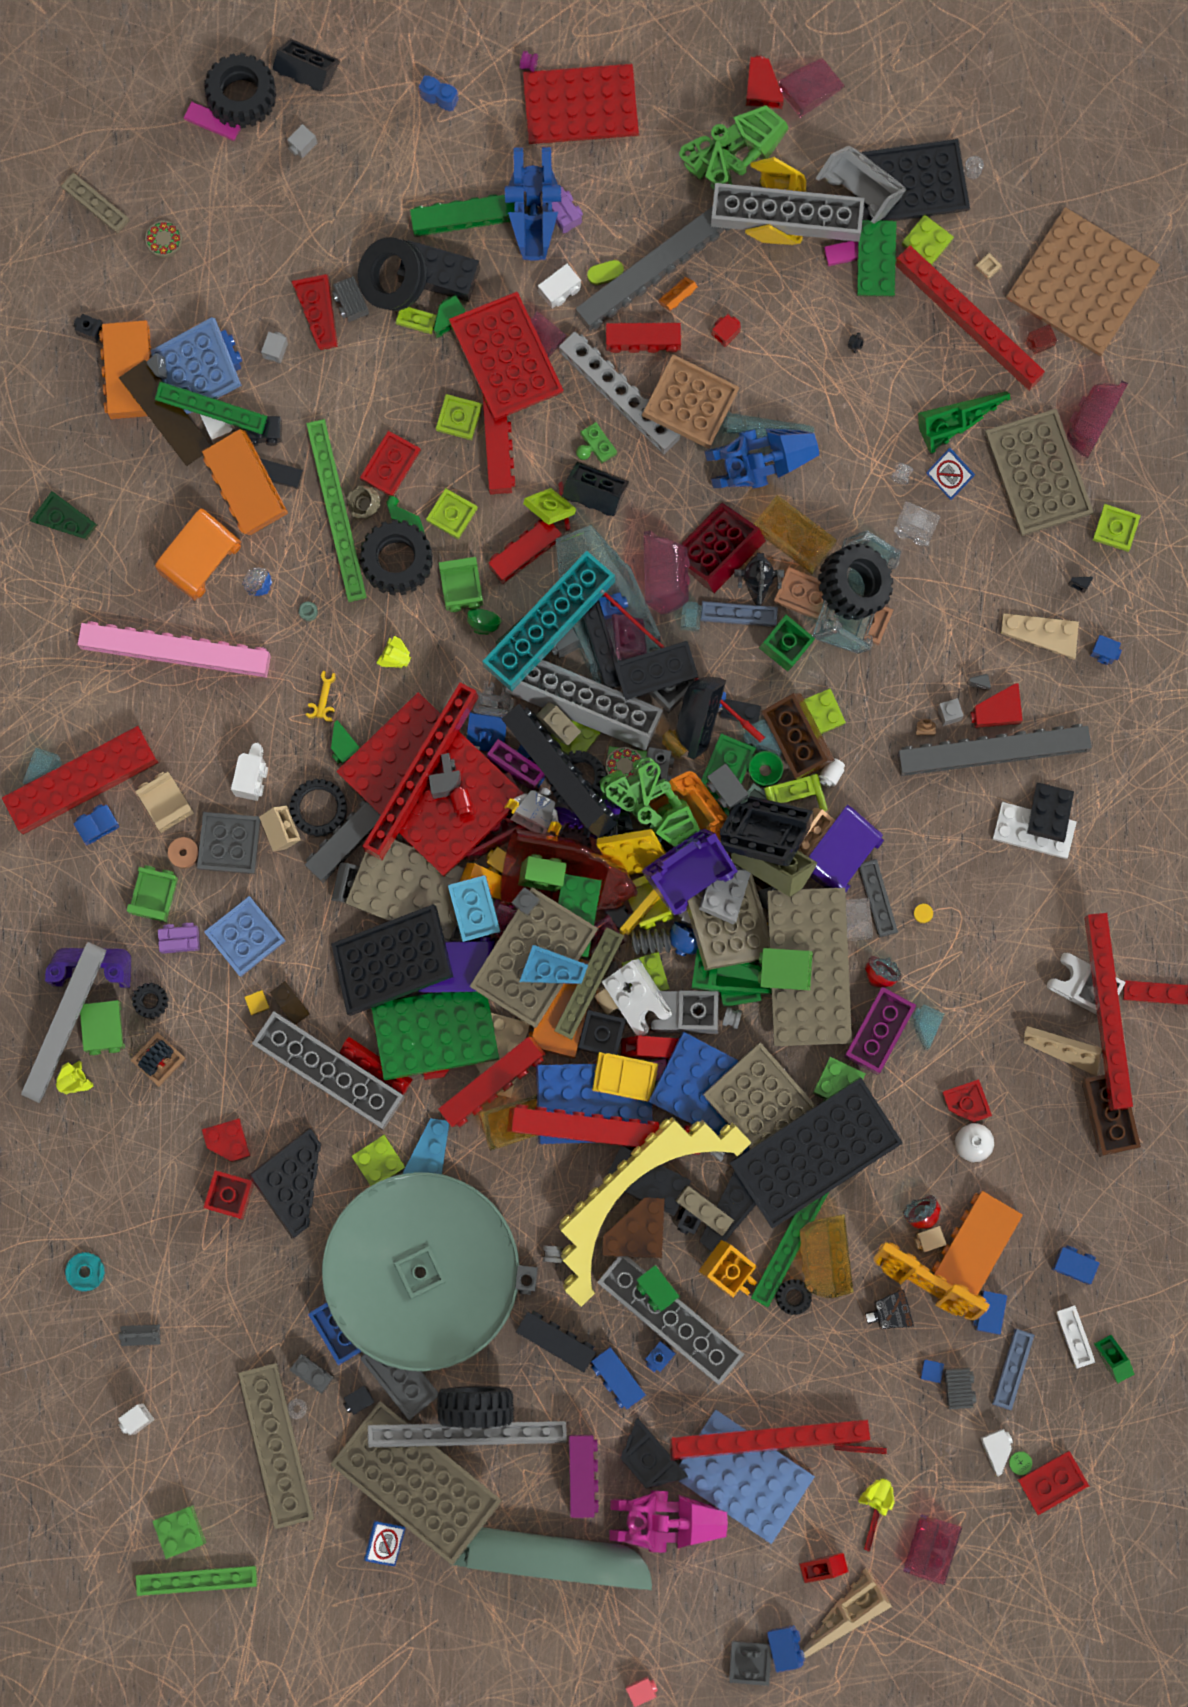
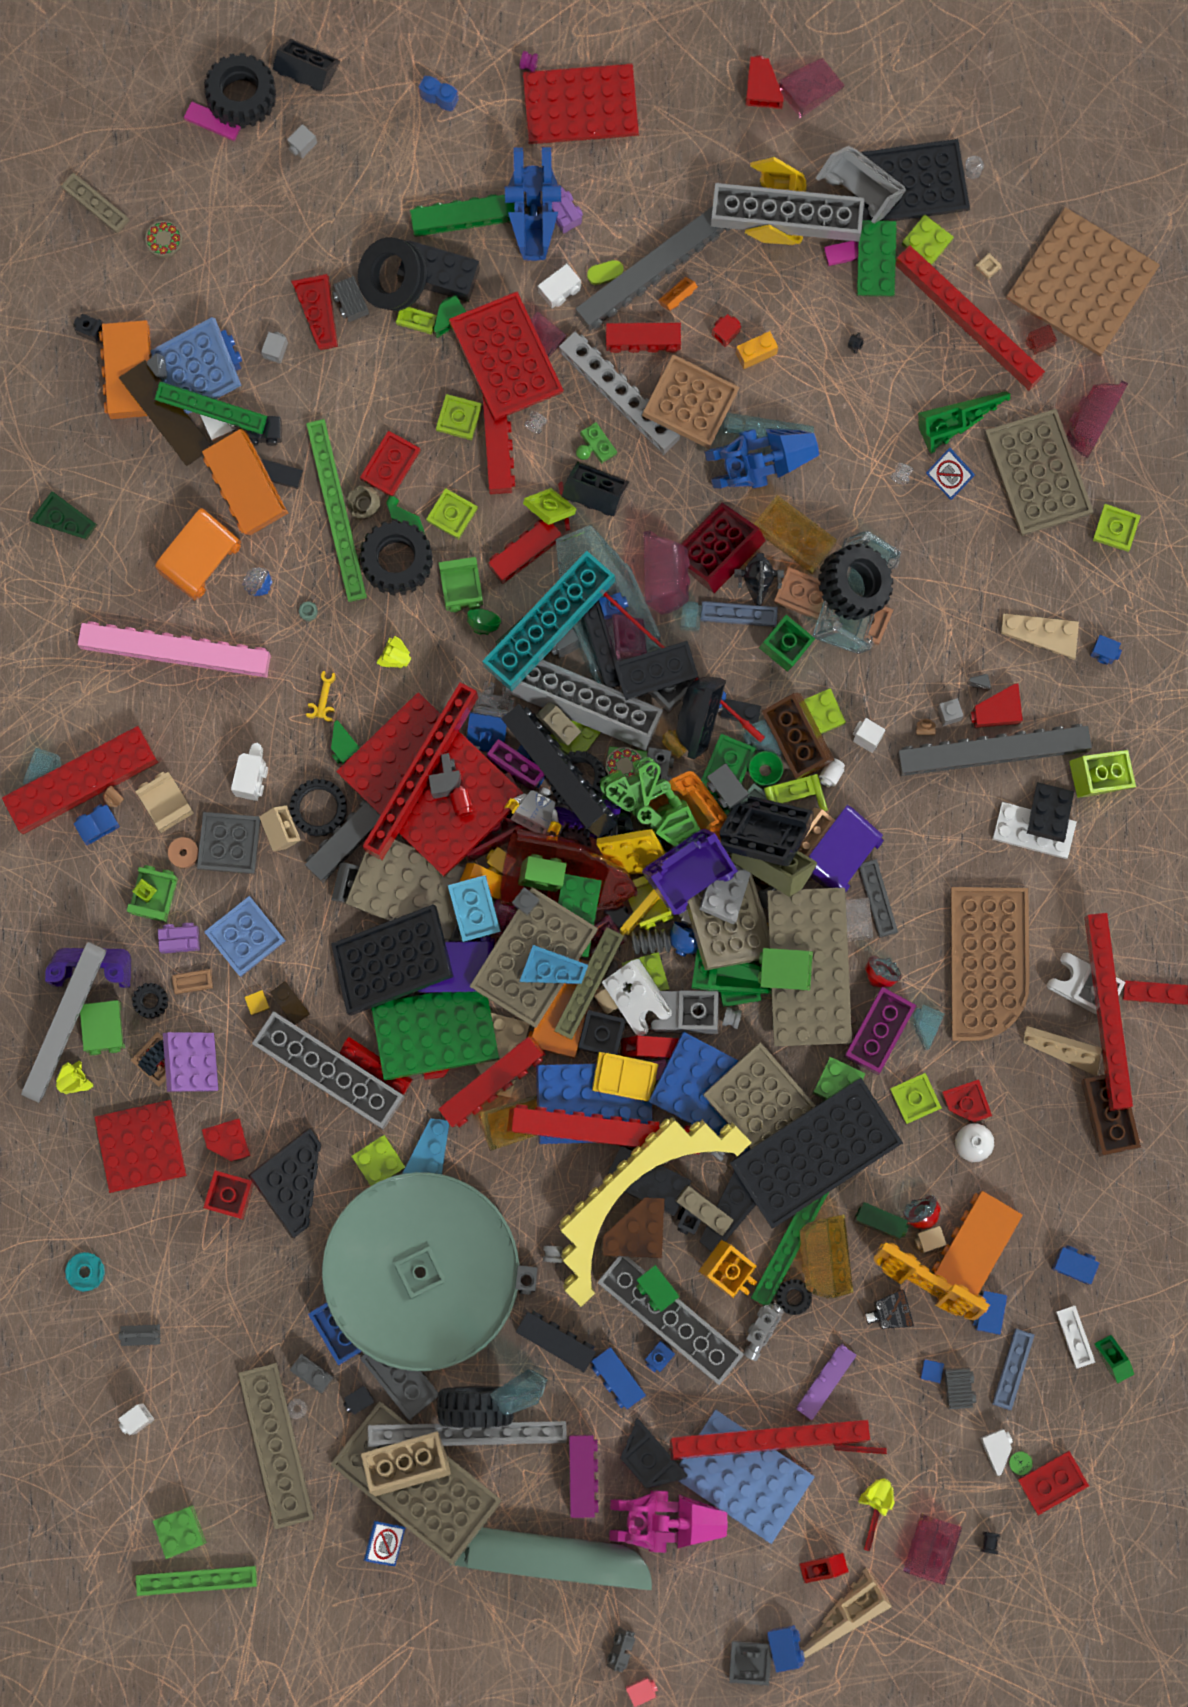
bright green piece [679,106,789,191] -> none
clear brick [894,501,941,546] -> none
yellow tile [913,904,933,924] -> none
black slope [1068,577,1093,593] -> none
none -> red plate [95,1100,187,1193]
none -> medium nougat plate [103,786,125,807]
none -> lime slope [132,878,158,903]
none -> medium lavender plate [163,1032,218,1092]
none -> medium nougat tile [172,969,214,995]
none -> tan slope [361,1431,451,1496]
none -> clear light blue wedge [491,1369,548,1415]
none -> clear wheel [524,411,548,434]
none -> dark grey hinge [607,1627,636,1672]
none -> light orange brick [736,331,778,369]
none -> light grey brick [743,1303,784,1361]
none -> medium lavender hinge [795,1344,857,1420]
none -> white brick [852,718,885,753]
none -> dark green brick [853,1202,909,1240]
none -> lime plate [890,1073,942,1124]
none -> medium nougat plate [951,887,1029,1041]
none -> black bush [980,1531,1001,1554]
none -> lime slope [1069,750,1136,798]

